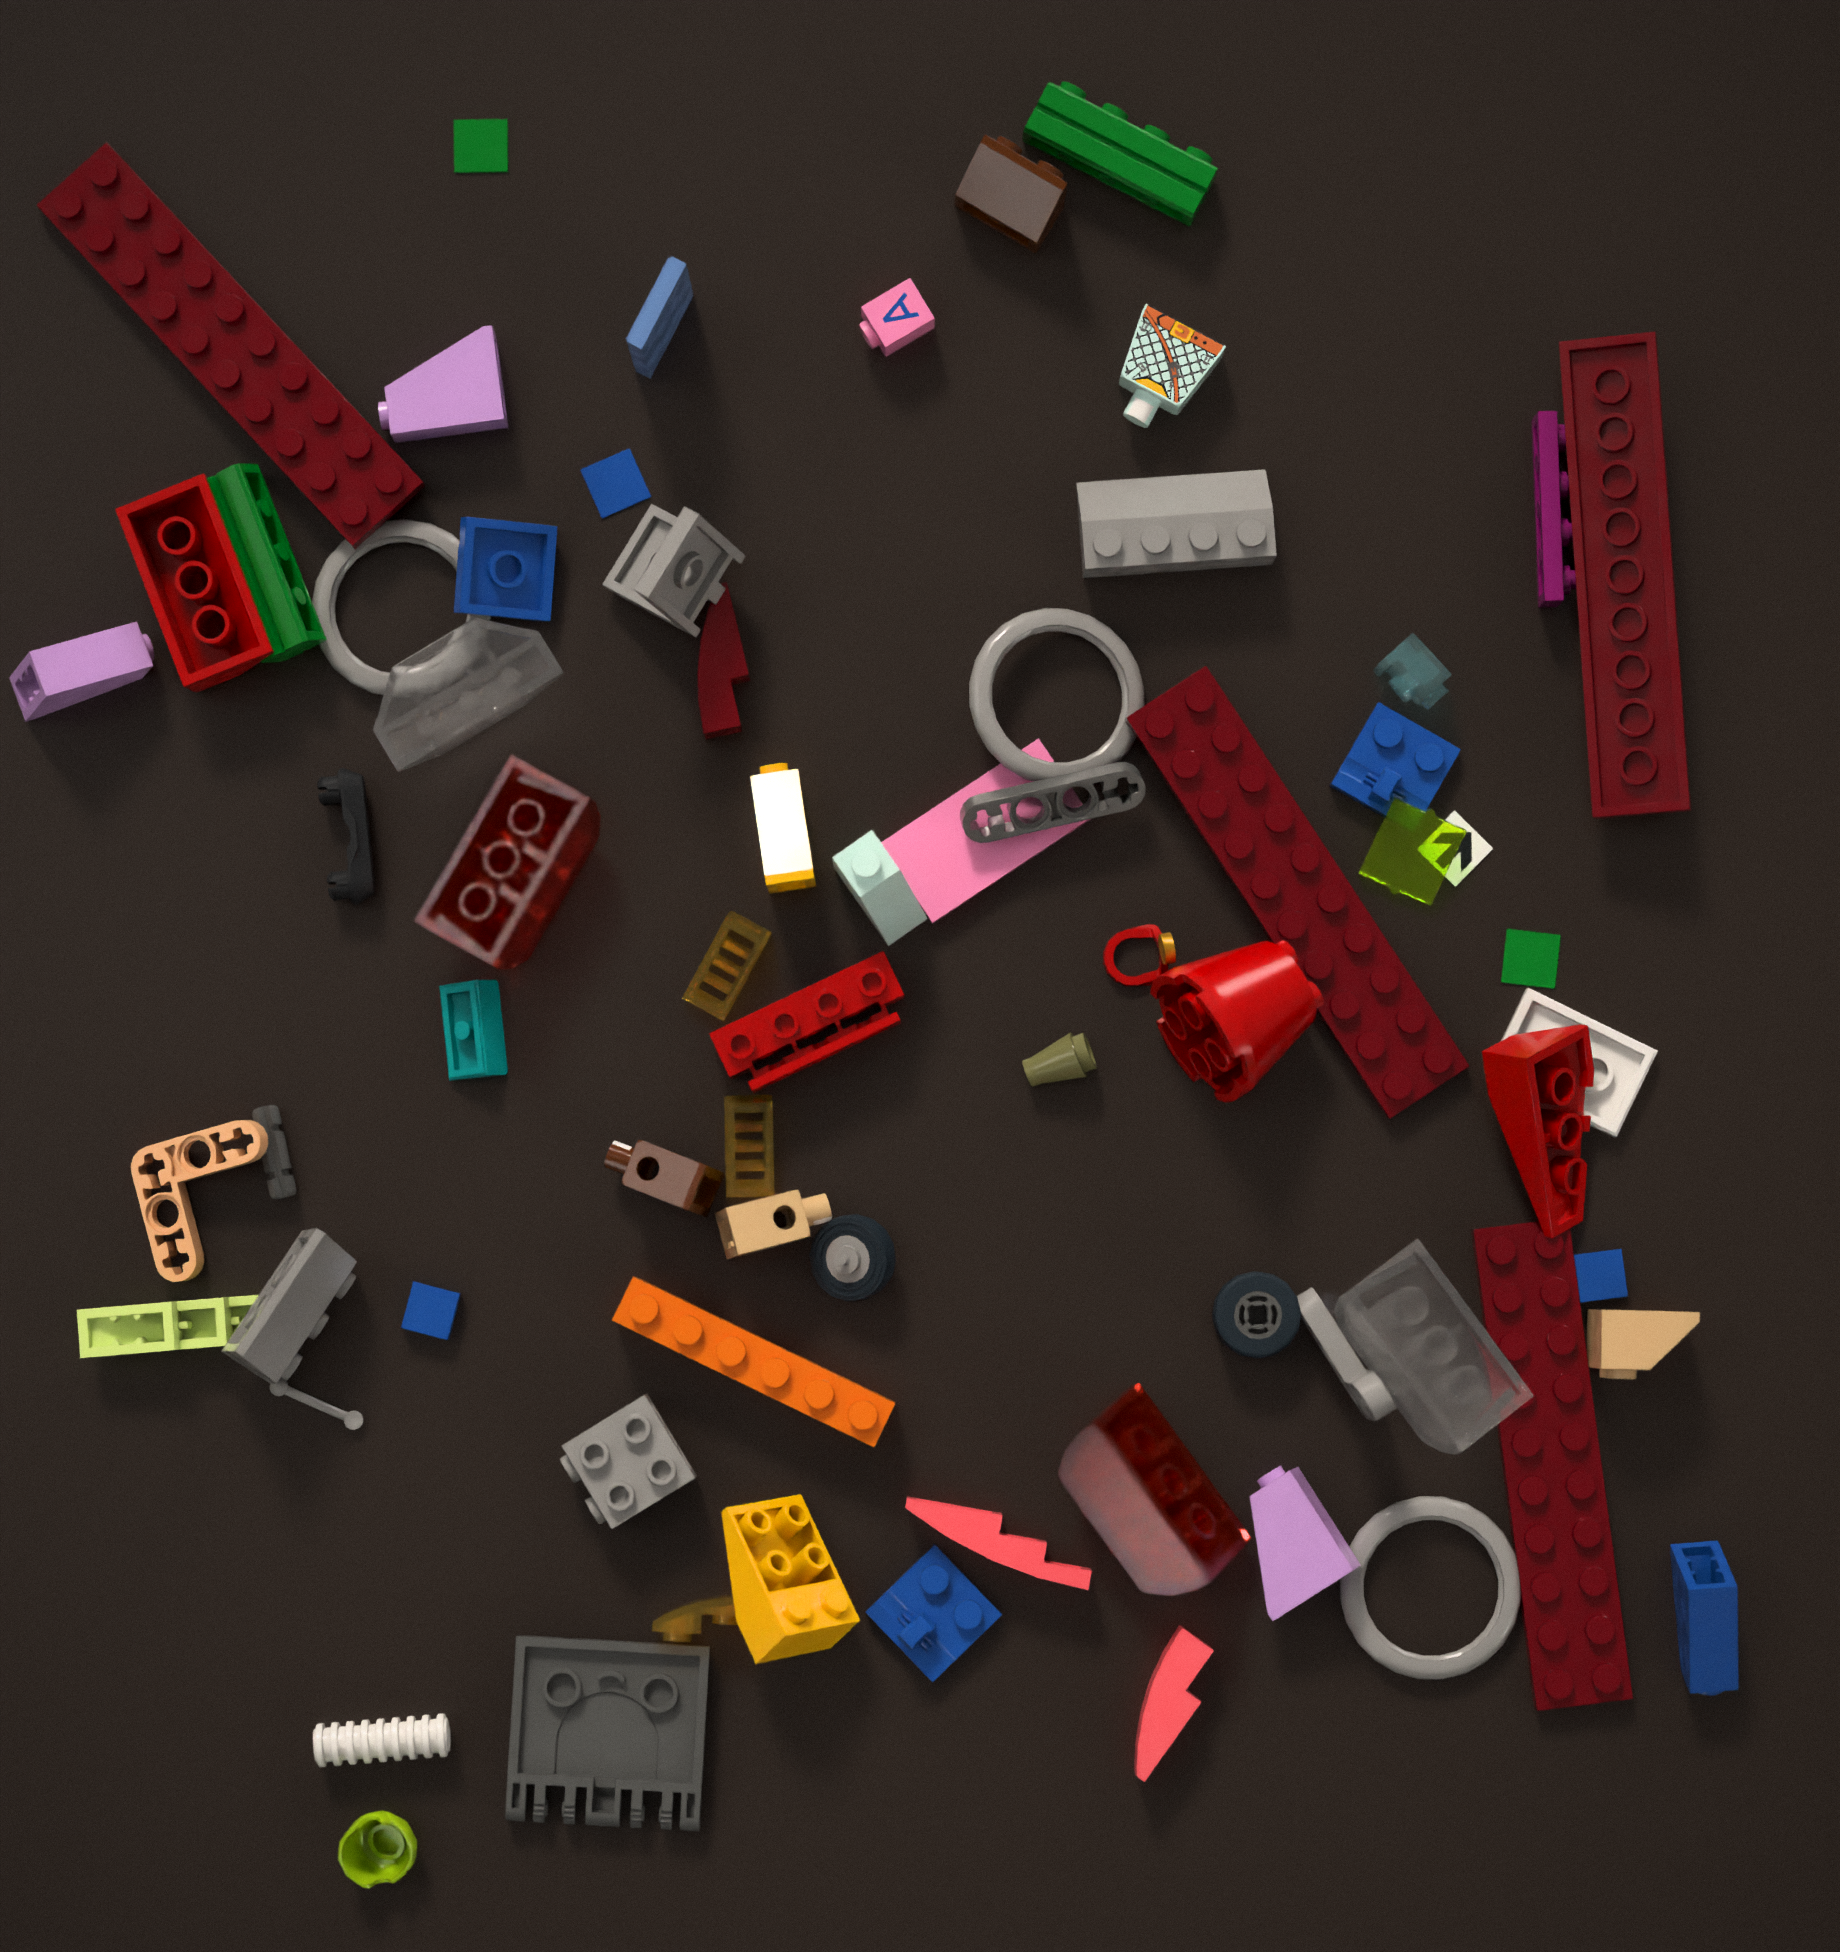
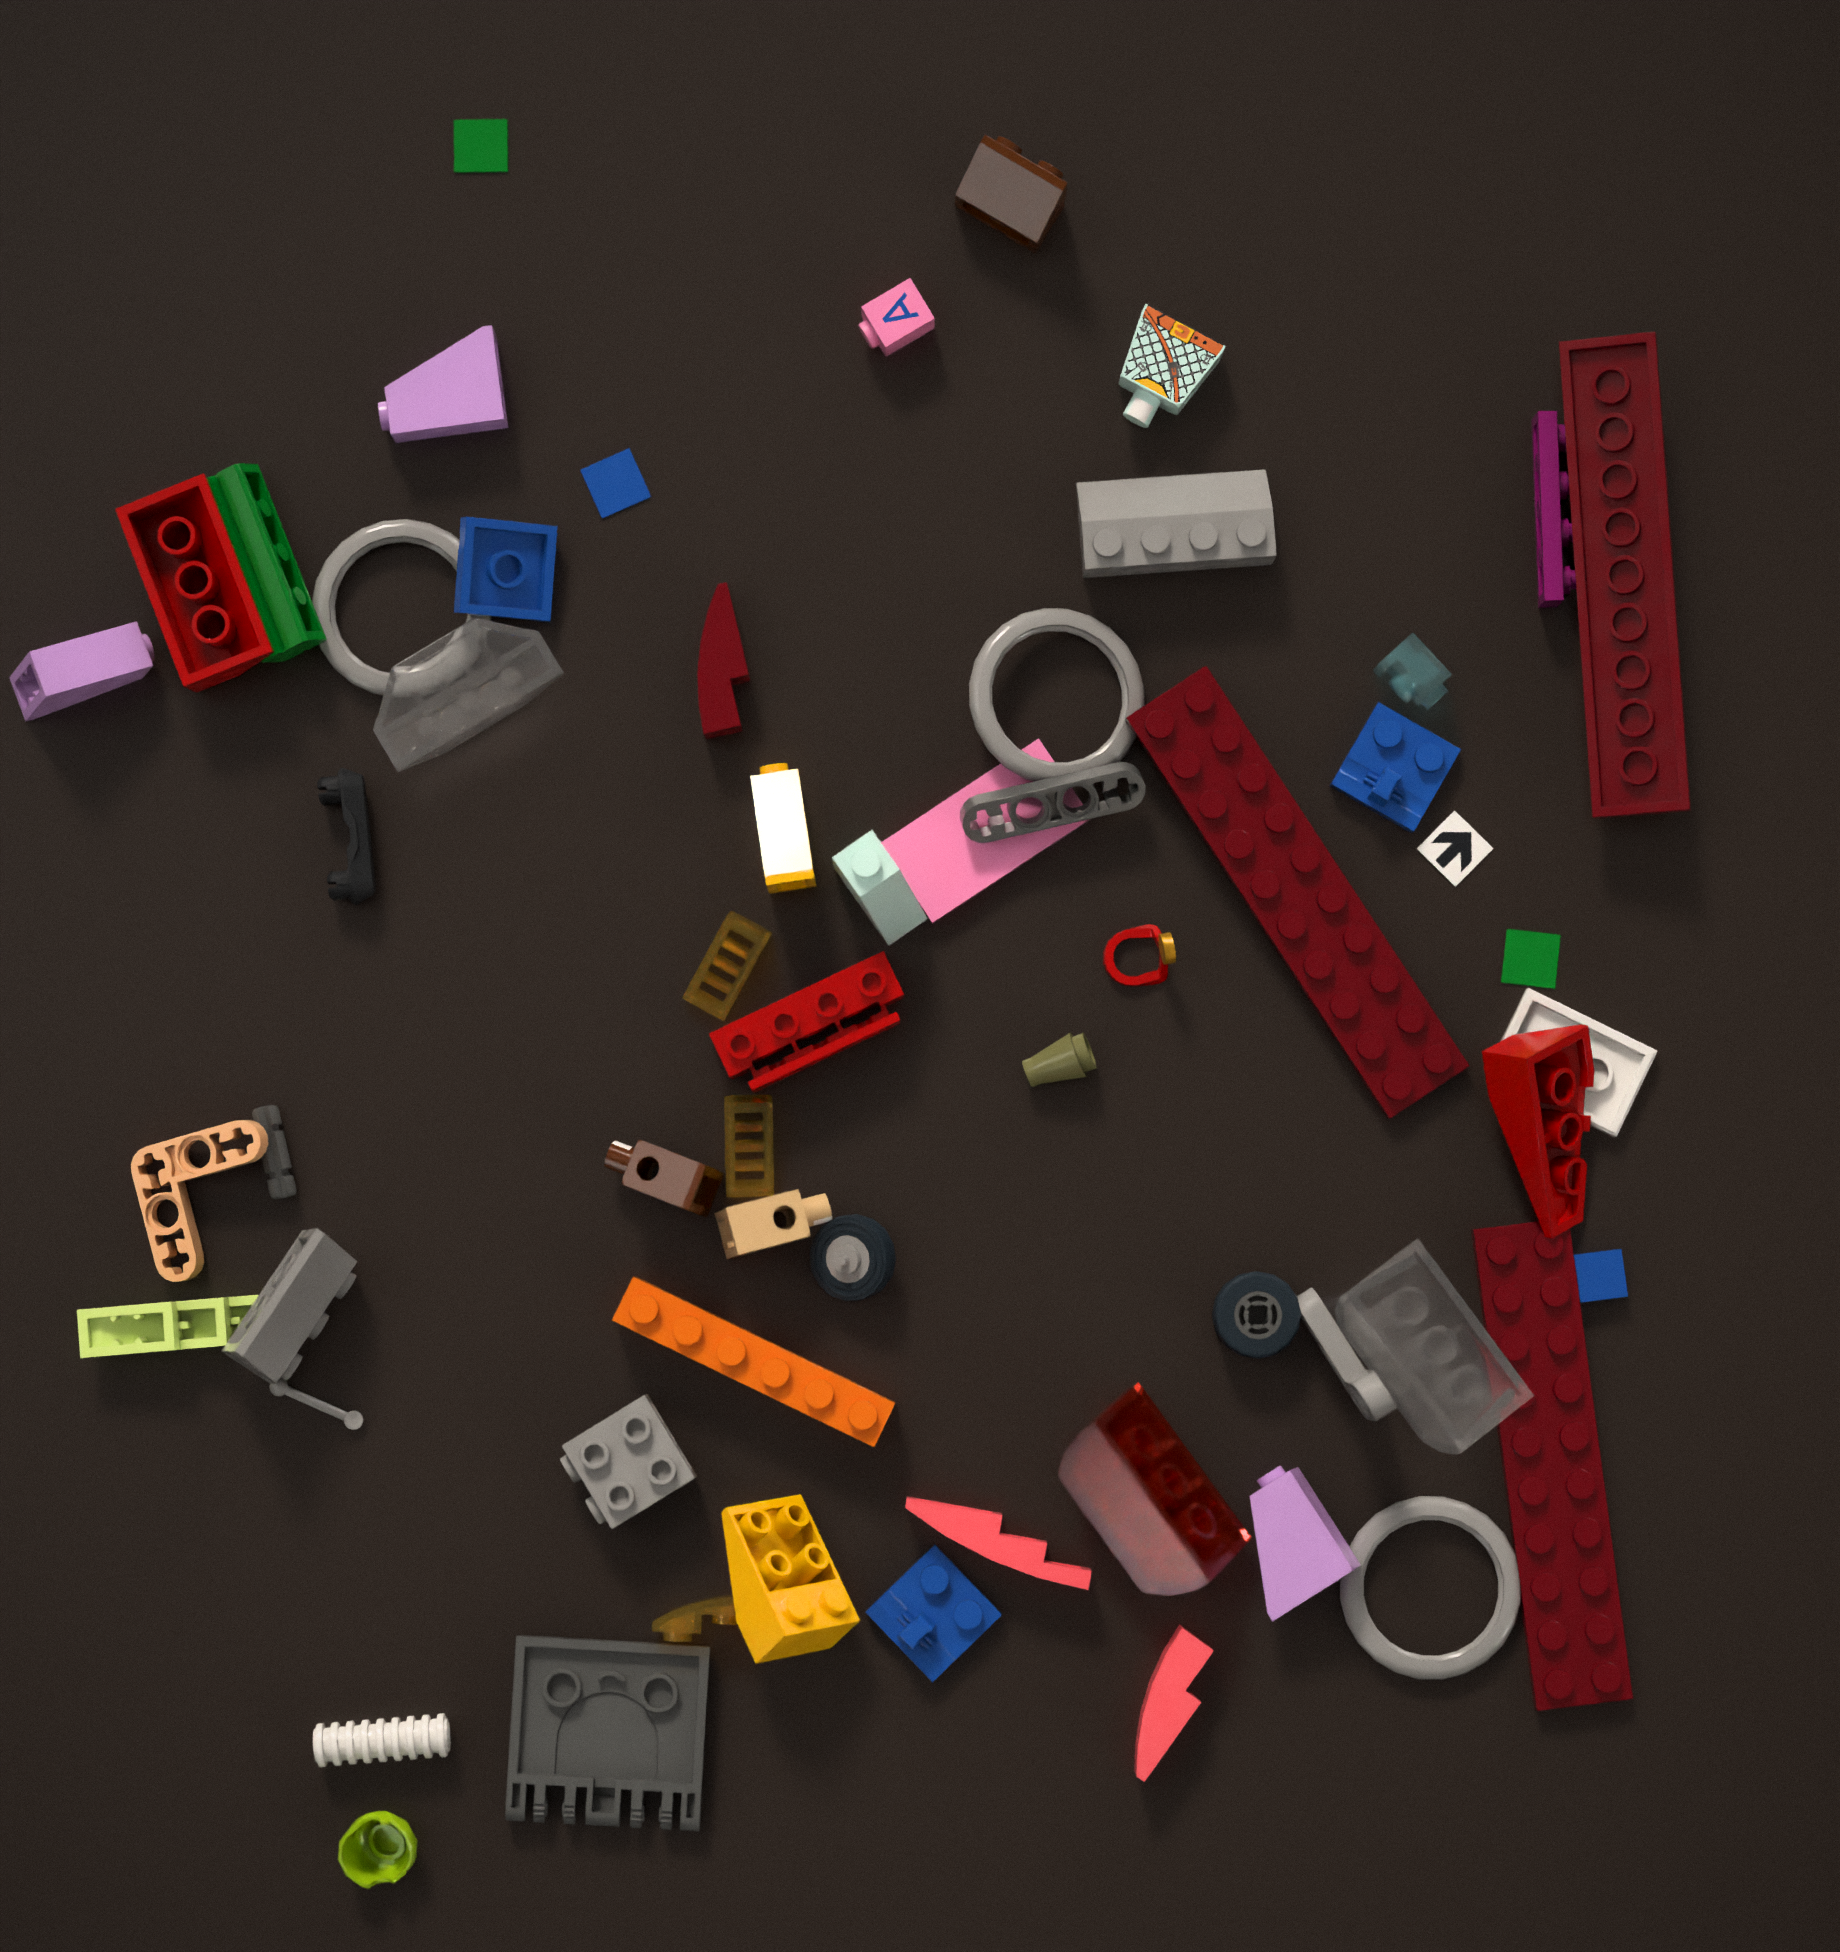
dark red plate [36,142,425,549] -> none
blue tile [401,1281,461,1340] -> none
clear red windscreen [414,755,601,970] -> none
teal slope [439,980,508,1081] -> none
light grey bracket [602,504,746,637] -> none
medium blue tile [626,256,694,379] -> none
green brick [1022,81,1218,227] -> none
red cone [1150,940,1323,1103] -> none
clear neon green piece [1359,797,1466,906] -> none
tan slope [1587,1309,1700,1379] -> none
blue slope [1670,1540,1738,1696] -> none

